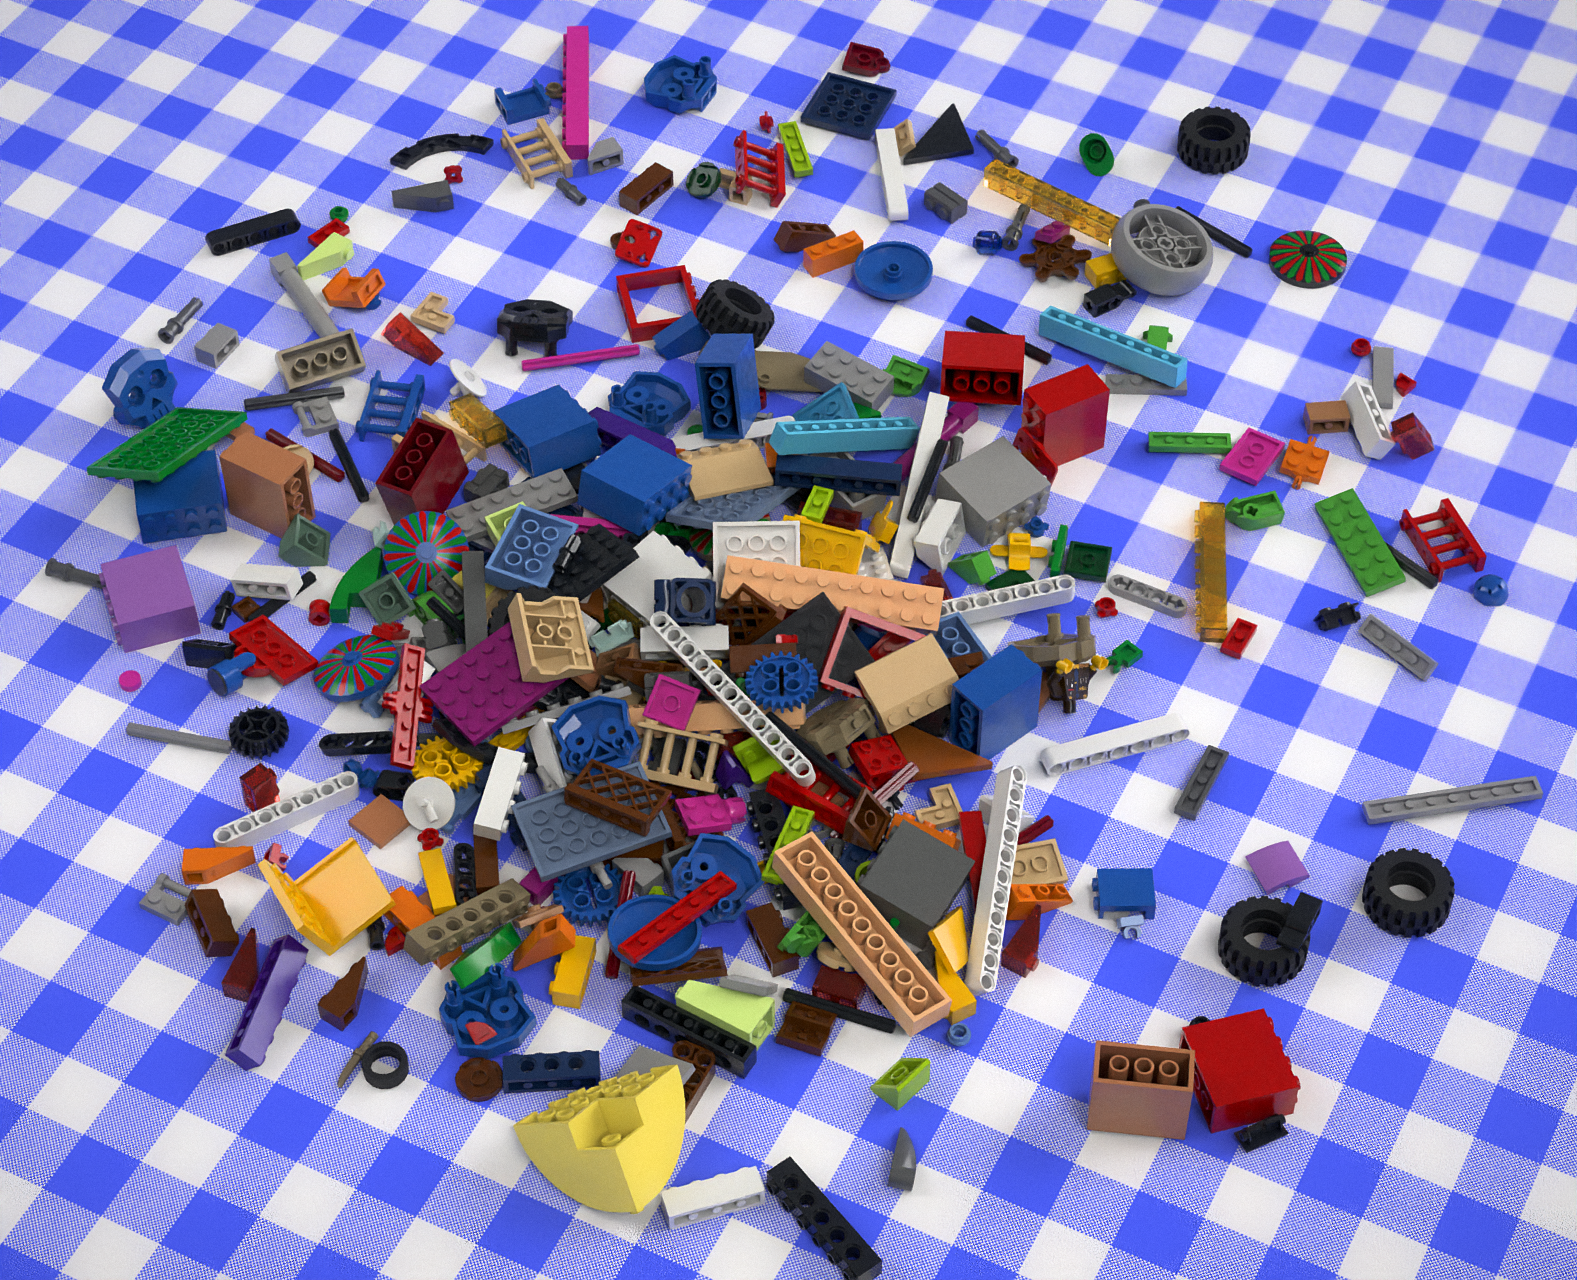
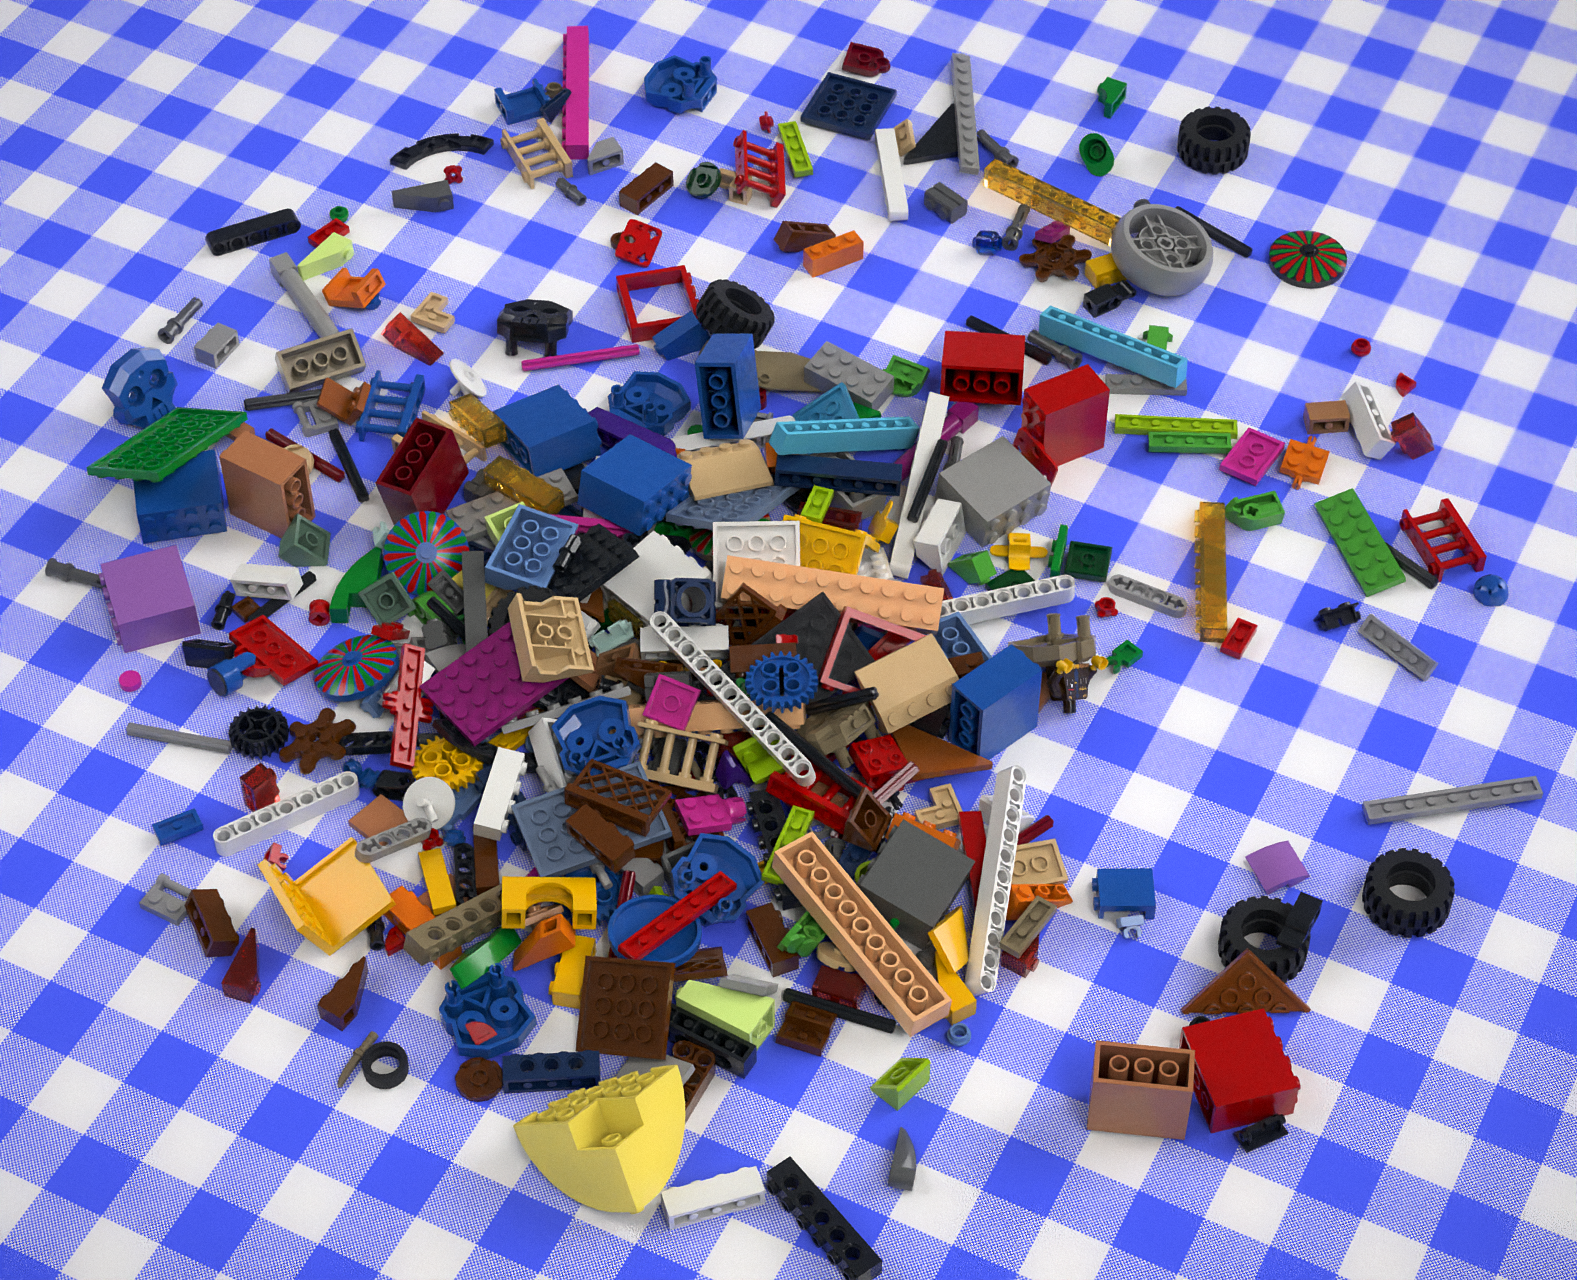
orange slope [182,846,256,885] -> none
dark purple brick [225,934,309,1071] -> none
blue dish [855,241,933,300] -> none
blue plate [1024,517,1049,538] -> none
white beam [1040,713,1190,776] -> none
dark grey plate [1174,745,1229,821] -> none
light grey tile [1372,346,1394,409] -> none
none -> blue plate [152,808,204,846]
none -> reddish brown plate [279,708,356,775]
none -> dark orange bracket [317,377,371,426]
none -> light grey beam [355,818,432,863]
none -> blue plate [443,829,466,847]
none -> clear yellow brick [483,455,565,515]
none -> yellow arch [501,876,597,929]
none -> dark blue piece [539,88,572,123]
none -> reddish brown brick [565,804,635,873]
none -> reddish brown plate [575,956,676,1060]
none -> black axle [805,687,879,716]
none -> light grey plate [951,53,980,175]
none -> dark tan plate [999,895,1057,959]
none -> dark grey pin [1027,330,1083,370]
none -> green arch [1097,77,1127,119]
none -> lime tile [1115,414,1238,439]
none -> dark orange tile [1181,948,1311,1014]

